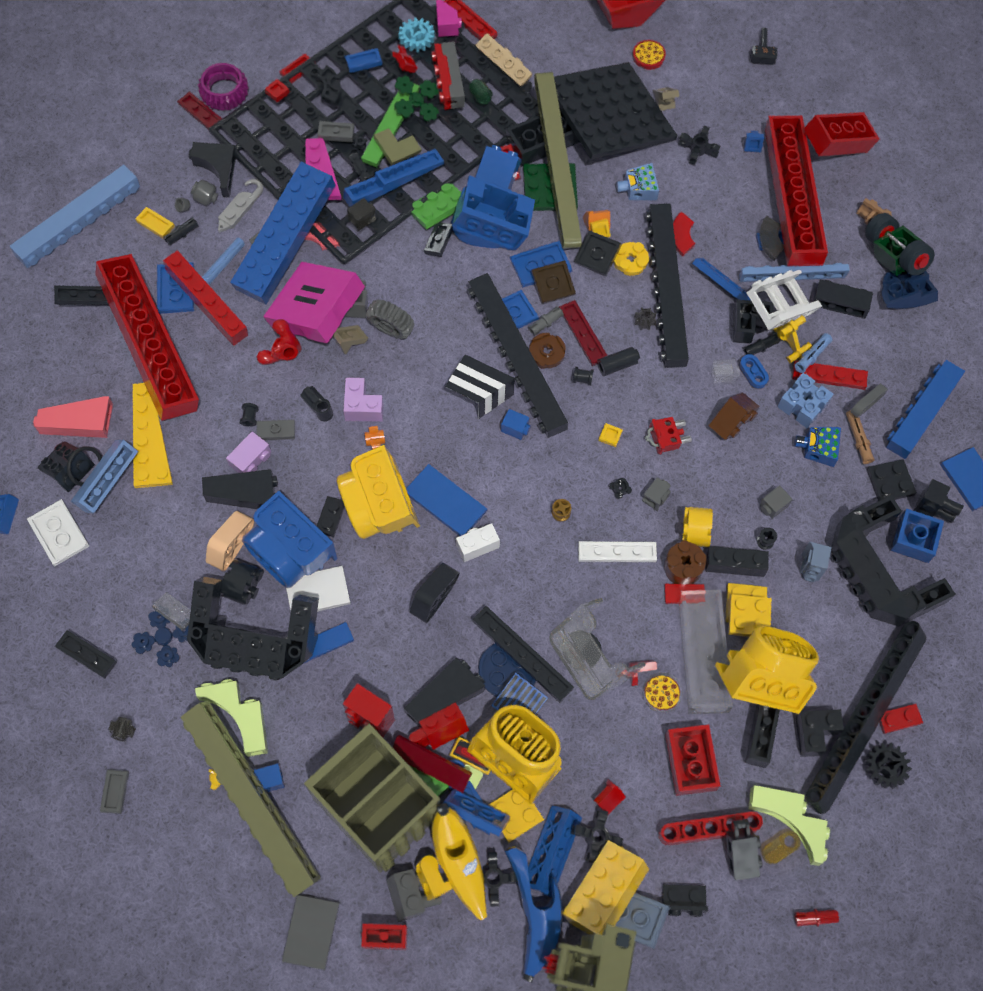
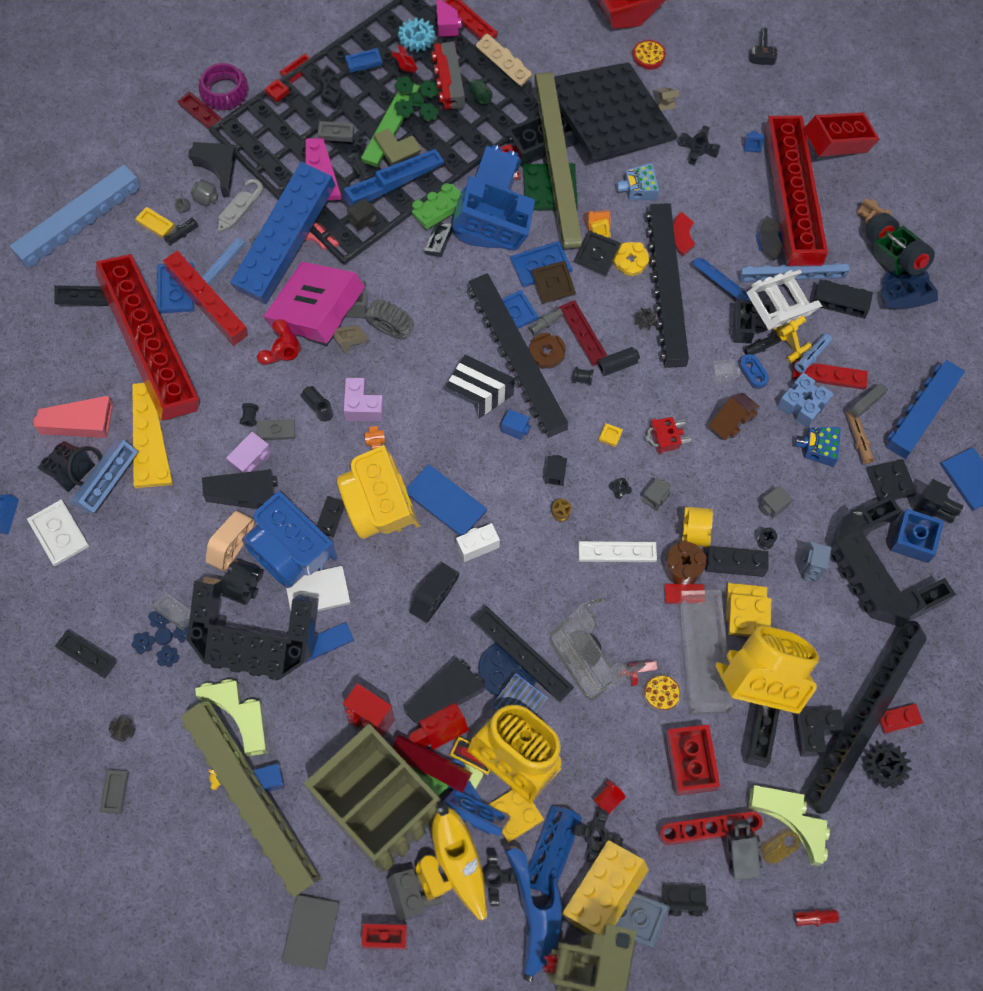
none -> black brick [545,455,567,486]

